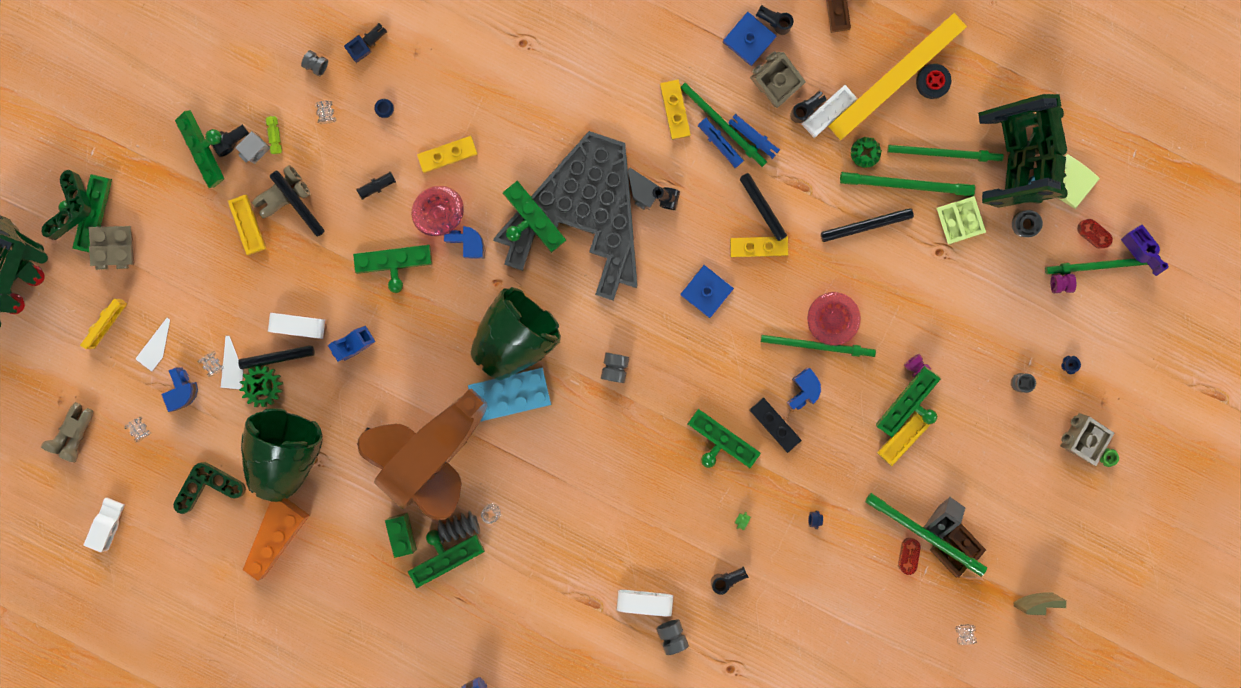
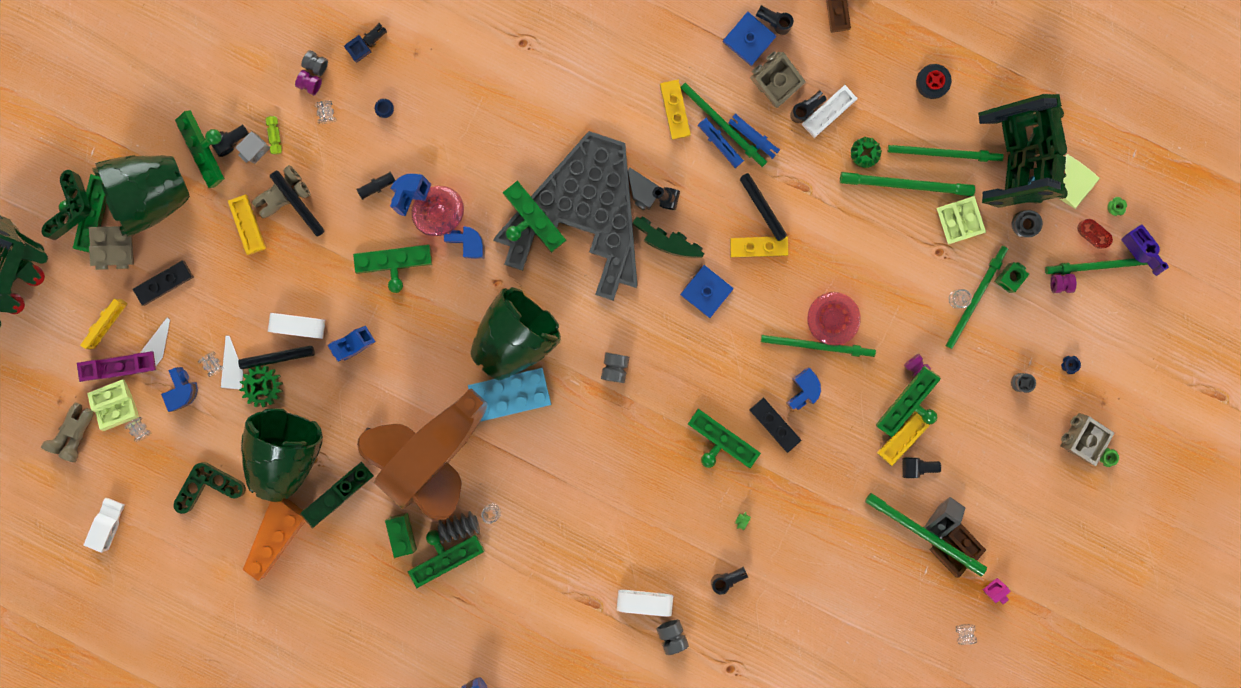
yellow plate [417,136,478,173] -> none
dark blue plate [808,511,823,530] -> none
black axle [821,208,914,242] -> none
yellow beam [828,12,967,141] -> none
clear red beam [898,538,921,575] -> none
olive slope [1014,592,1066,615] -> none
none -> magenta slope [77,351,156,382]
none -> yellowish green slope [87,379,139,431]
none -> dark green piece [92,155,190,237]
none -> black plate [133,260,194,306]
none -> magenta wheel [295,70,322,96]
none -> dark green slope [300,462,374,529]
none -> blue brick [390,174,431,216]
none -> dark green slope [632,216,705,258]
none -> black pin [902,457,941,478]
none -> green bar [945,246,1009,349]
none -> clear wheel [949,289,972,309]
none -> dark pink tile [982,578,1011,604]
none -> green brick [994,262,1030,293]
none -> bright green plate [1107,197,1127,216]

